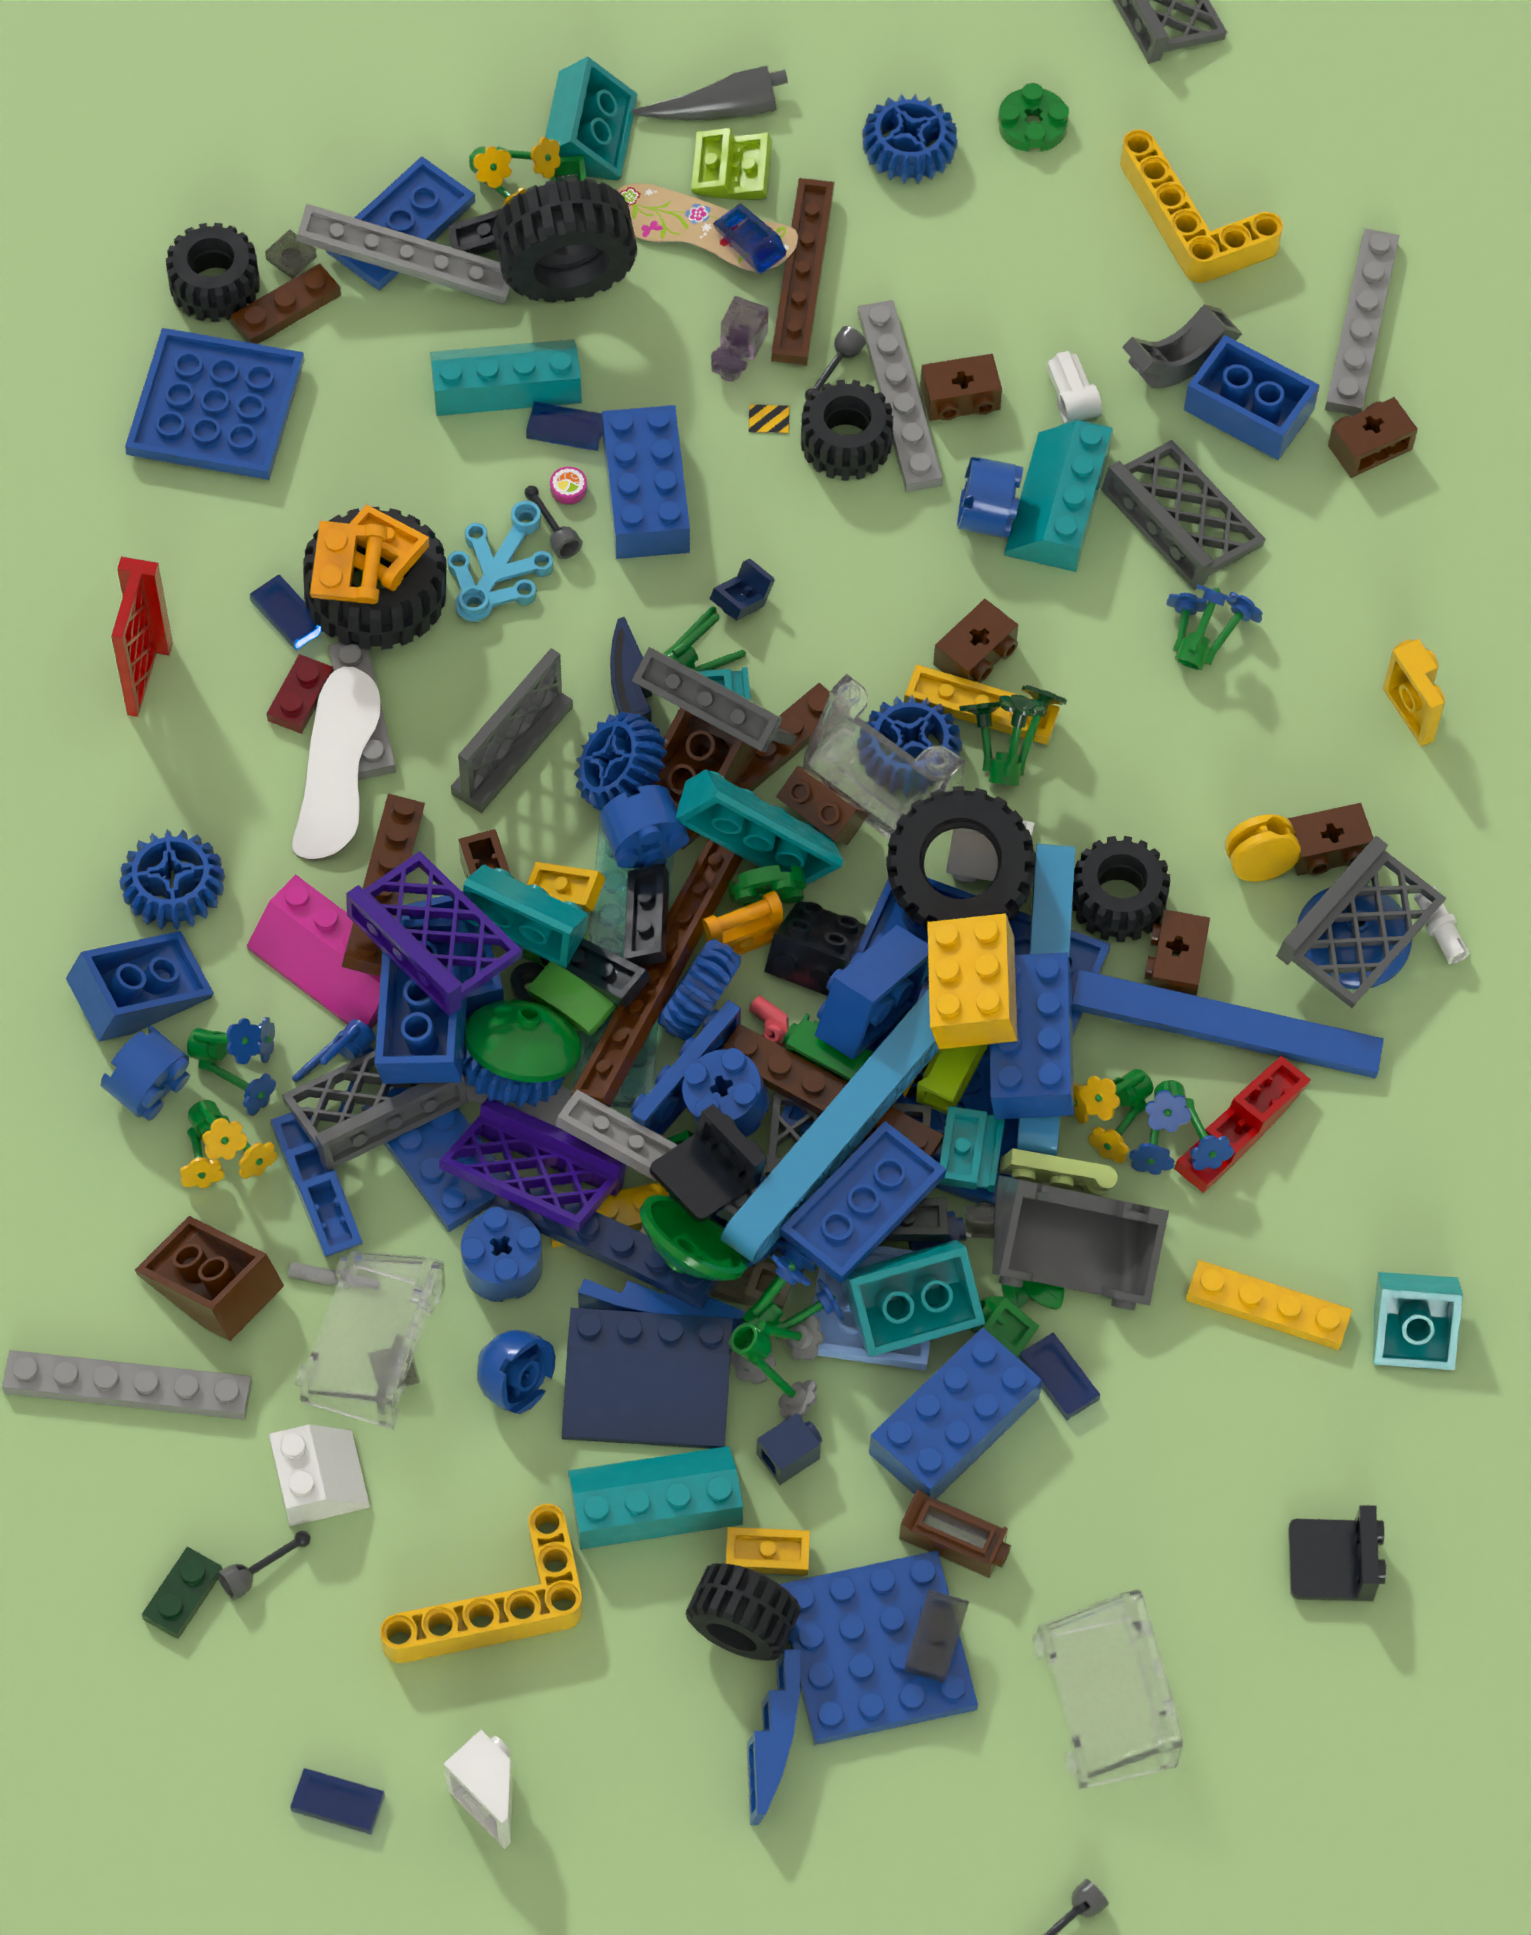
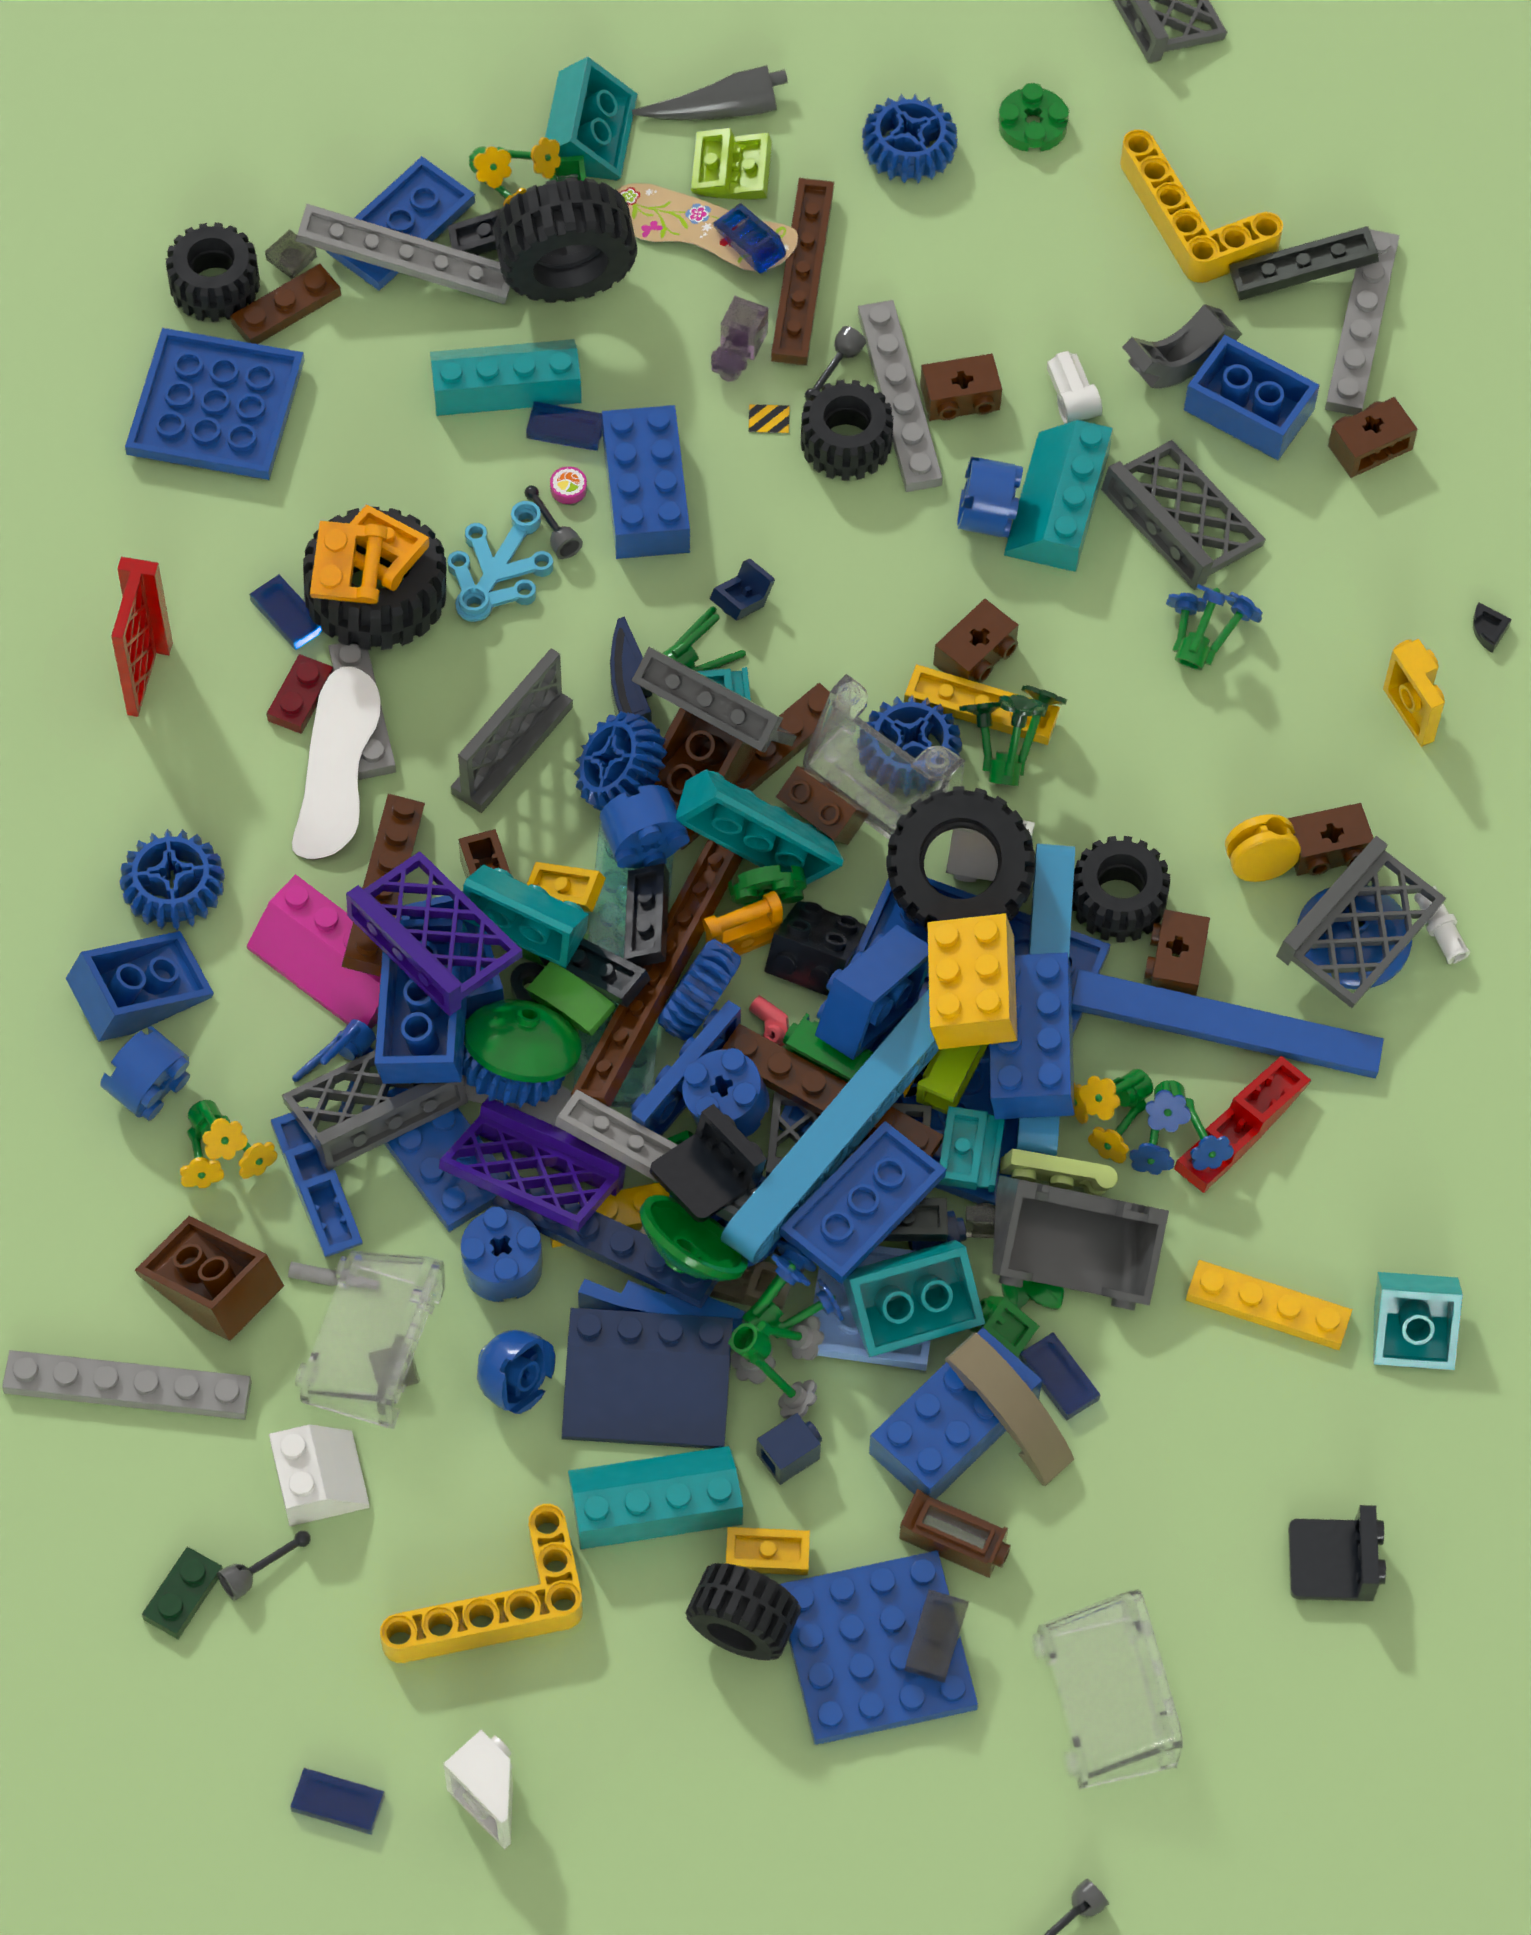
plant [187,1017,276,1116] -> none
blue slope [747,1649,801,1825] -> none
none -> dark tan slope [945,1333,1074,1486]
none -> pearl dark grey plate [1229,226,1379,301]
none -> black tile [1473,602,1512,653]

